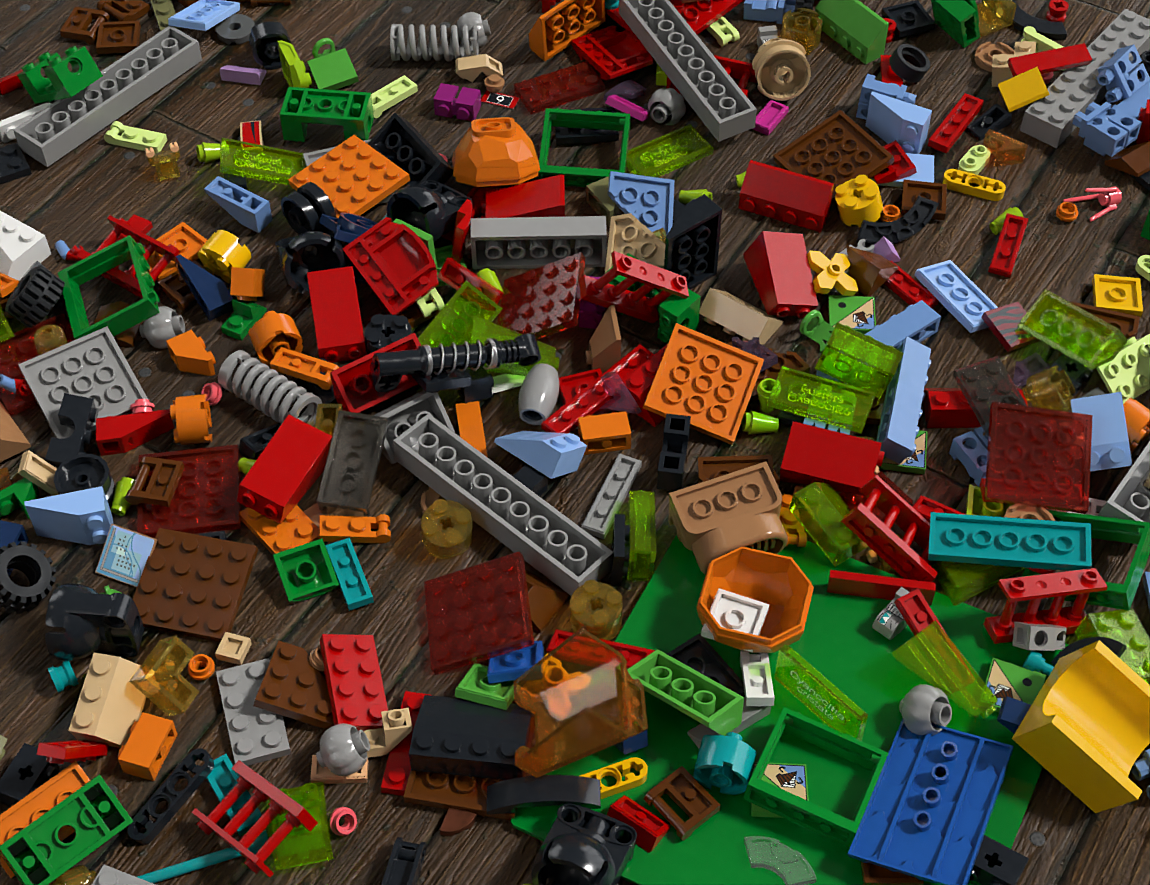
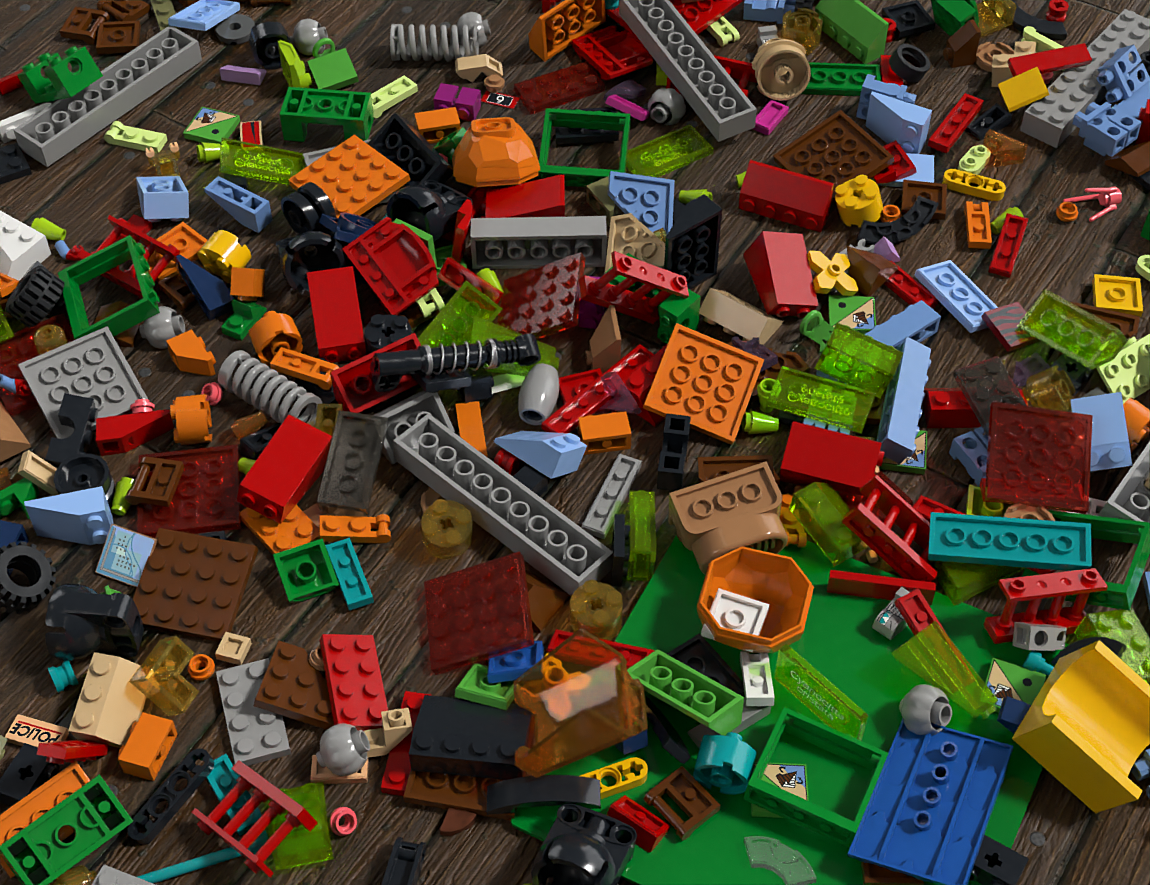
none -> light nougat tile [5,714,69,748]
none -> lime cone [31,217,66,241]
none -> light blue slope [136,176,189,222]
none -> tile [183,107,240,144]
none -> clear orange cone [230,410,269,441]
none -> light grey plant [290,19,328,55]
none -> orange brick [414,107,461,144]
none -> green slope [433,127,466,164]
none -> red wheel [494,448,524,476]
none -> black tile [616,675,690,764]
none -> green tile [801,62,881,96]
none -> reddish brown slope [943,20,981,68]
none -> orange plate [964,201,992,249]

